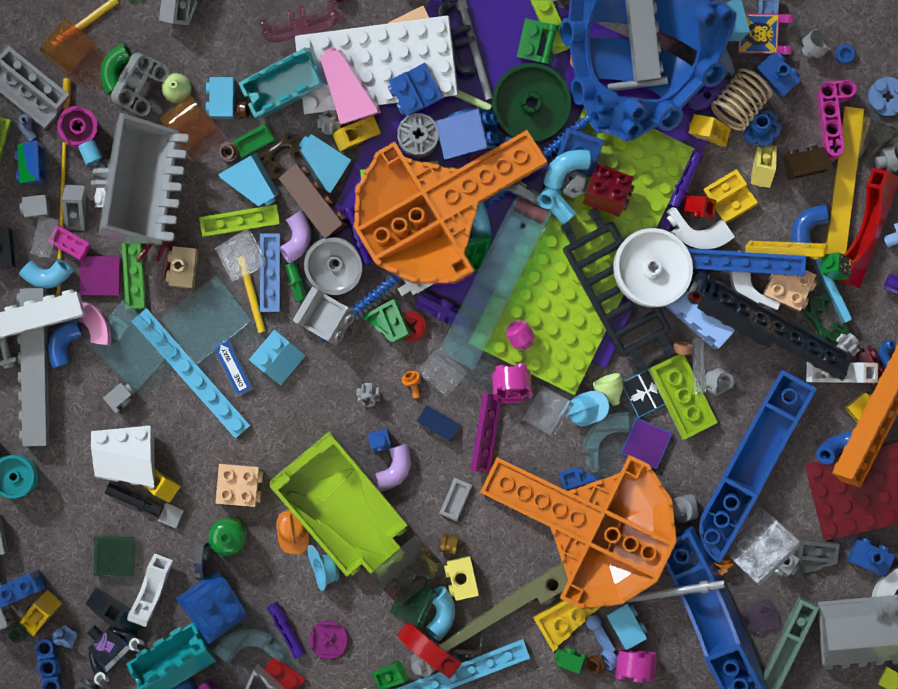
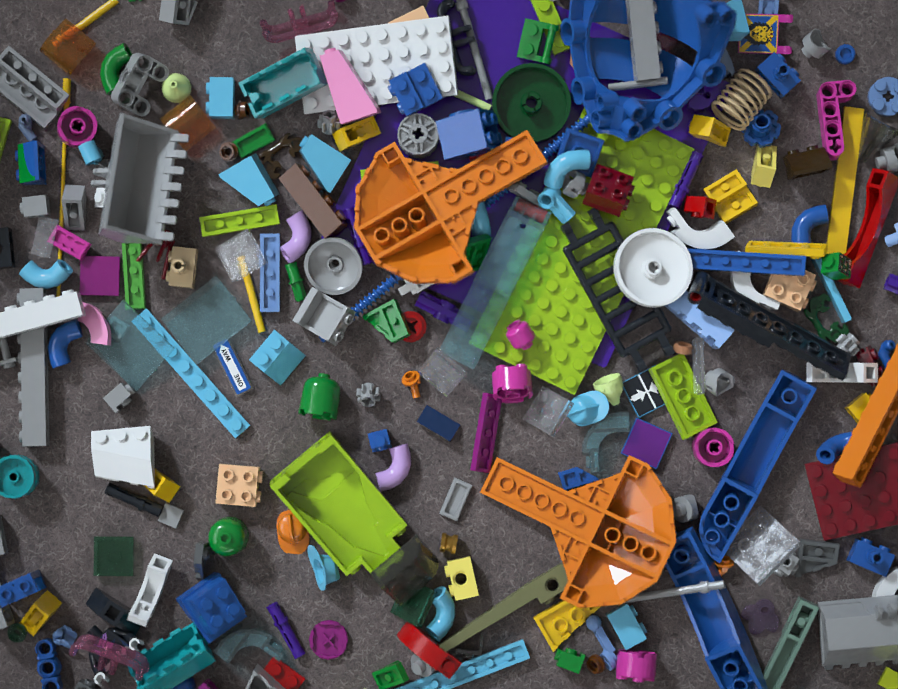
none -> clear pink piece [69,634,149,681]
none -> green cylinder [298,373,340,421]
none -> dark pink brick [692,428,734,467]

